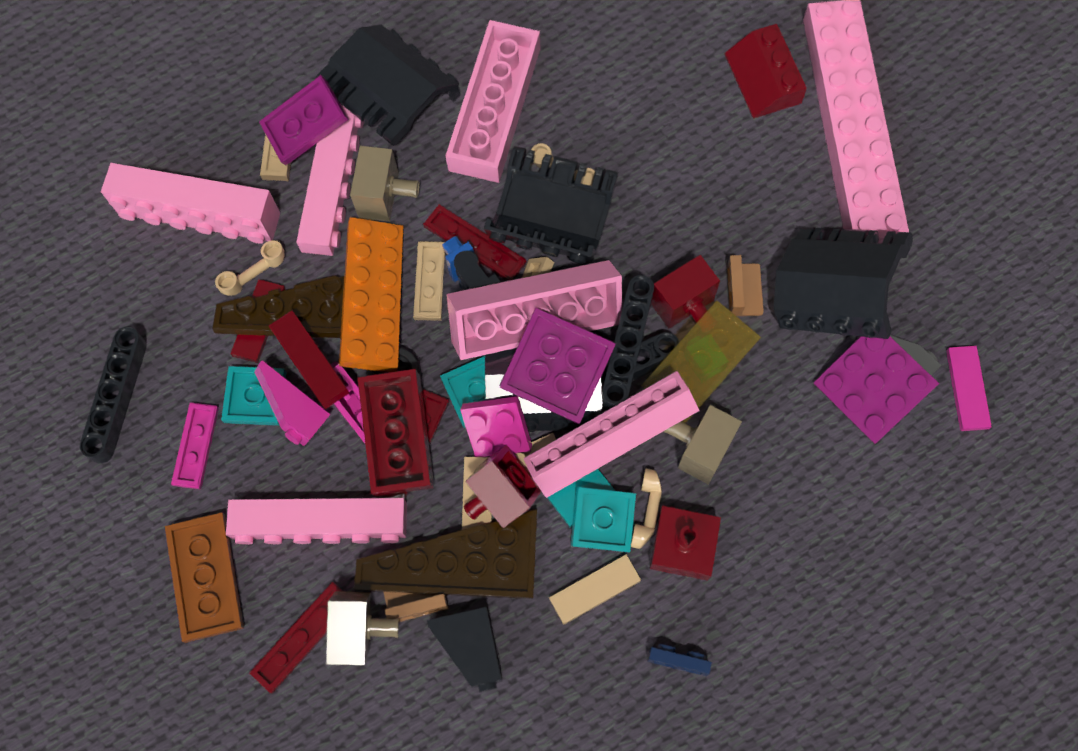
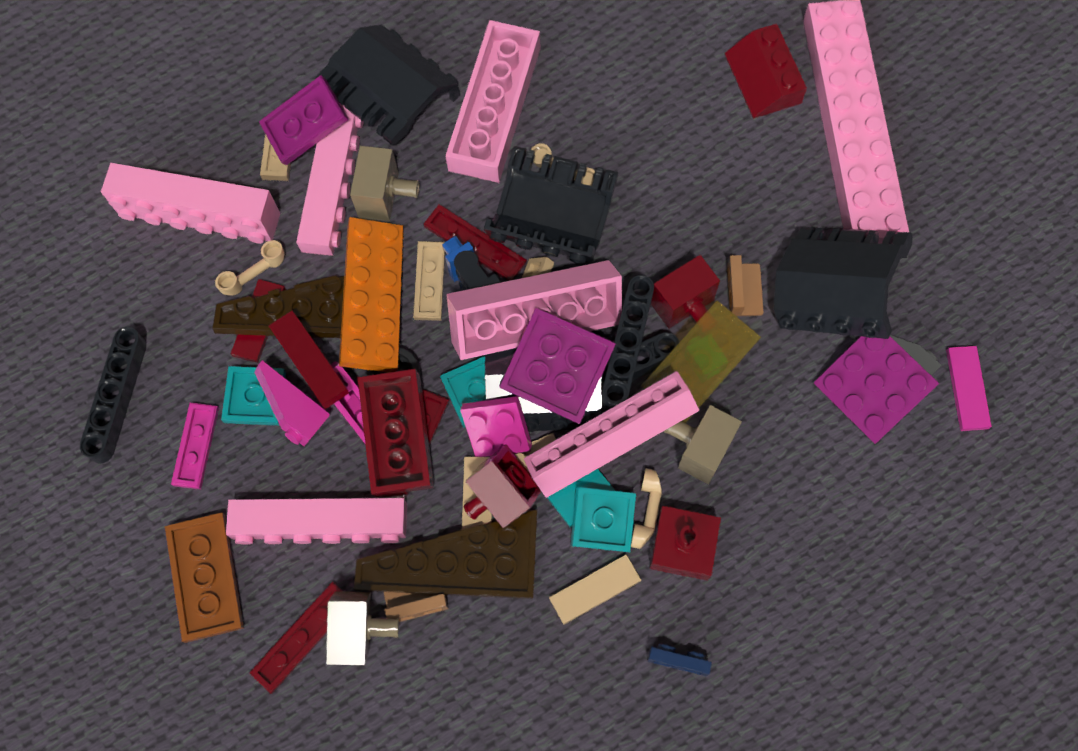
black slope [427,607,502,692] -> none

